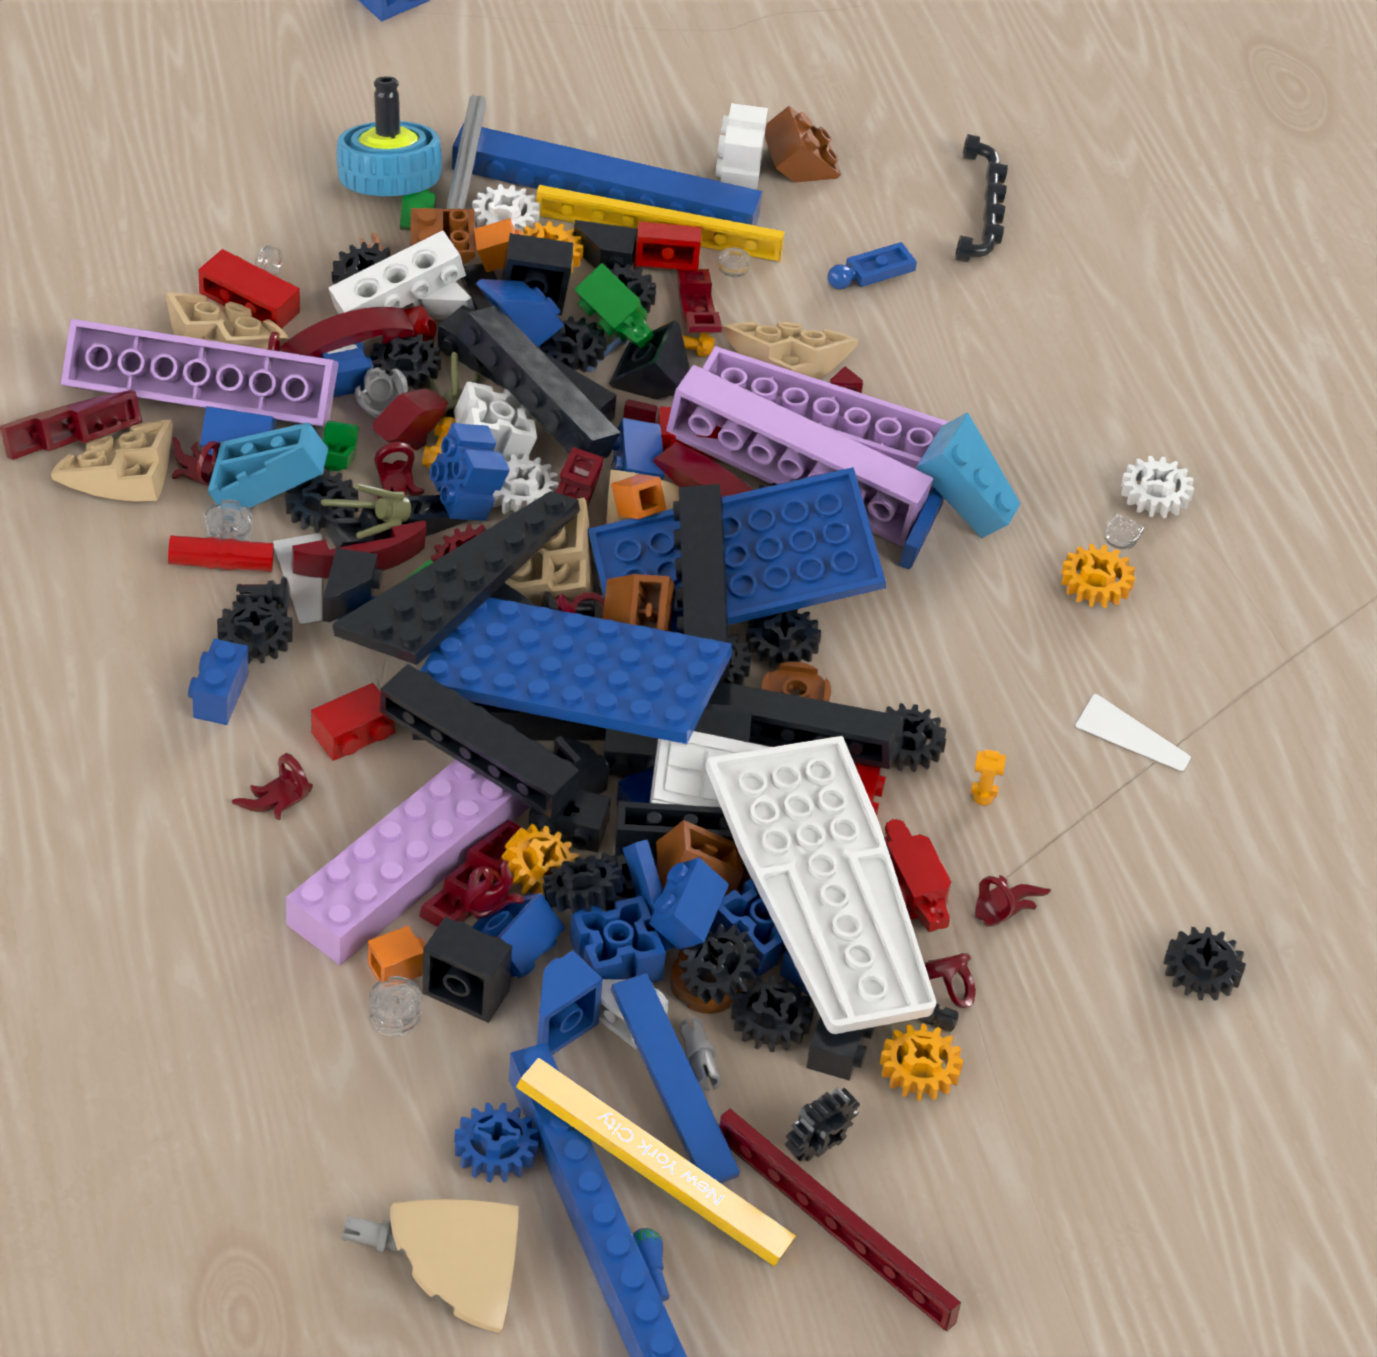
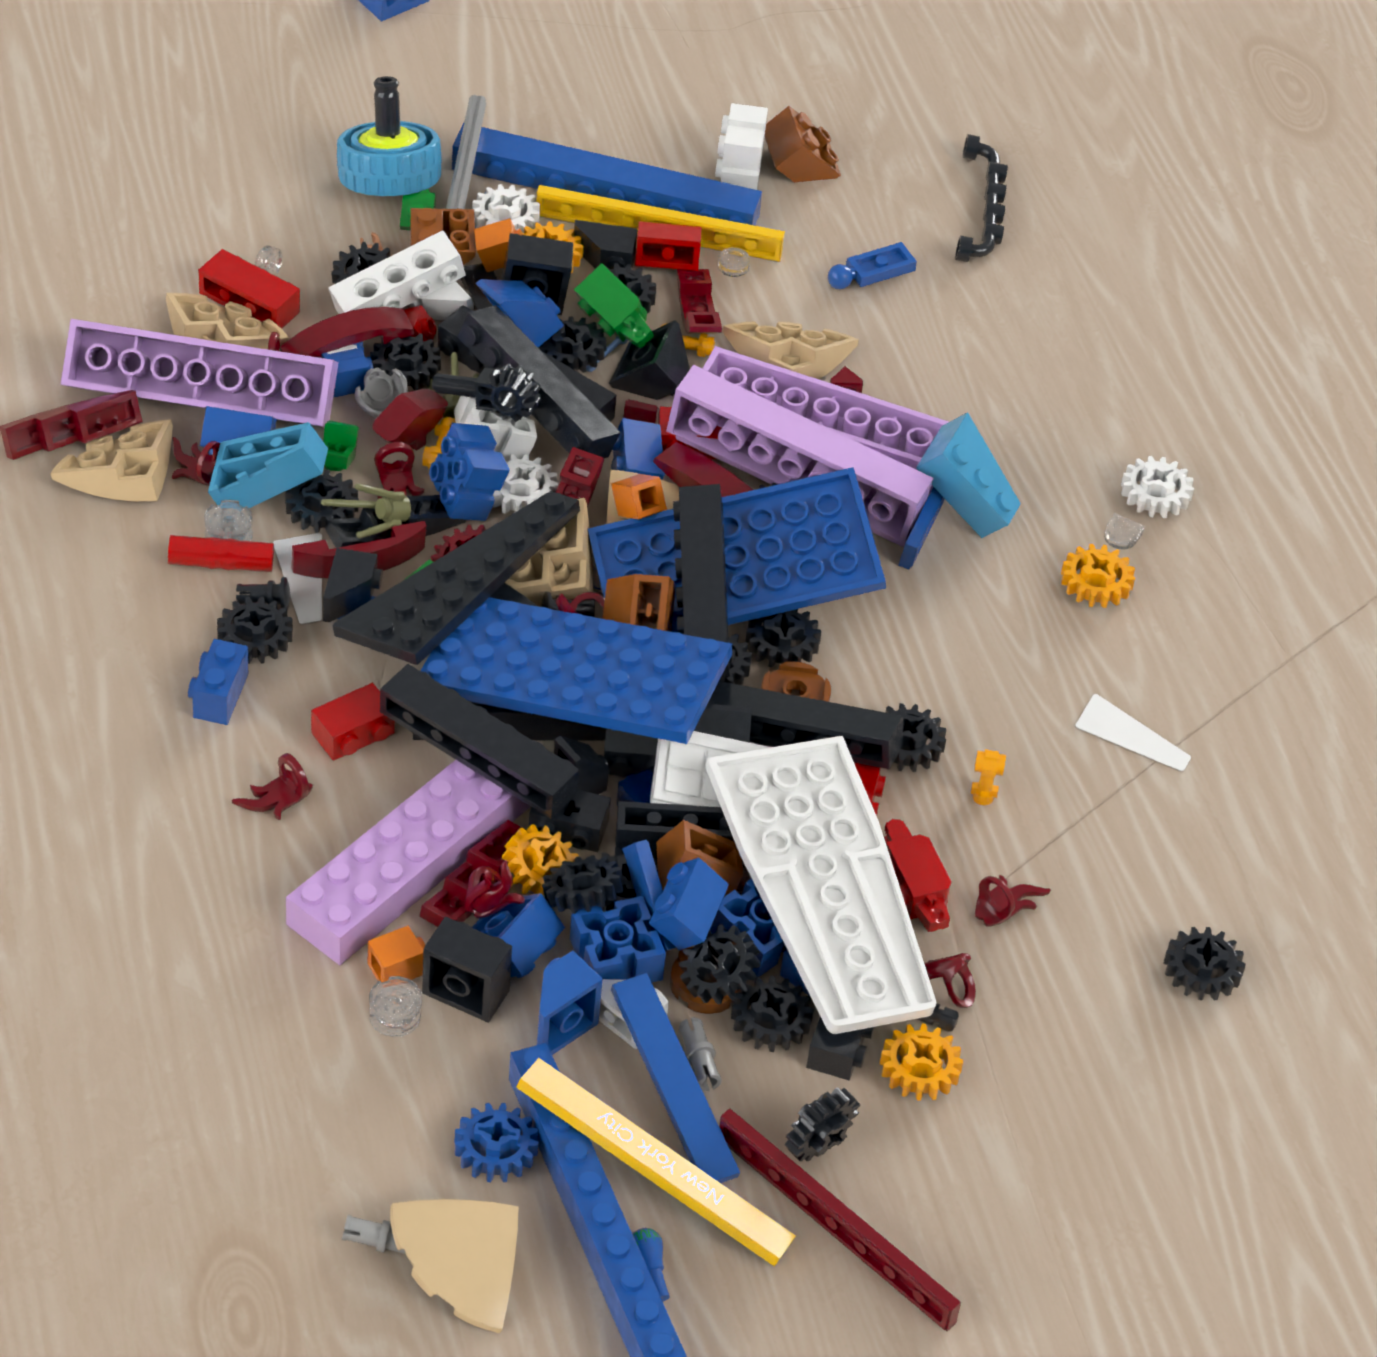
none -> black gear [432,363,541,422]

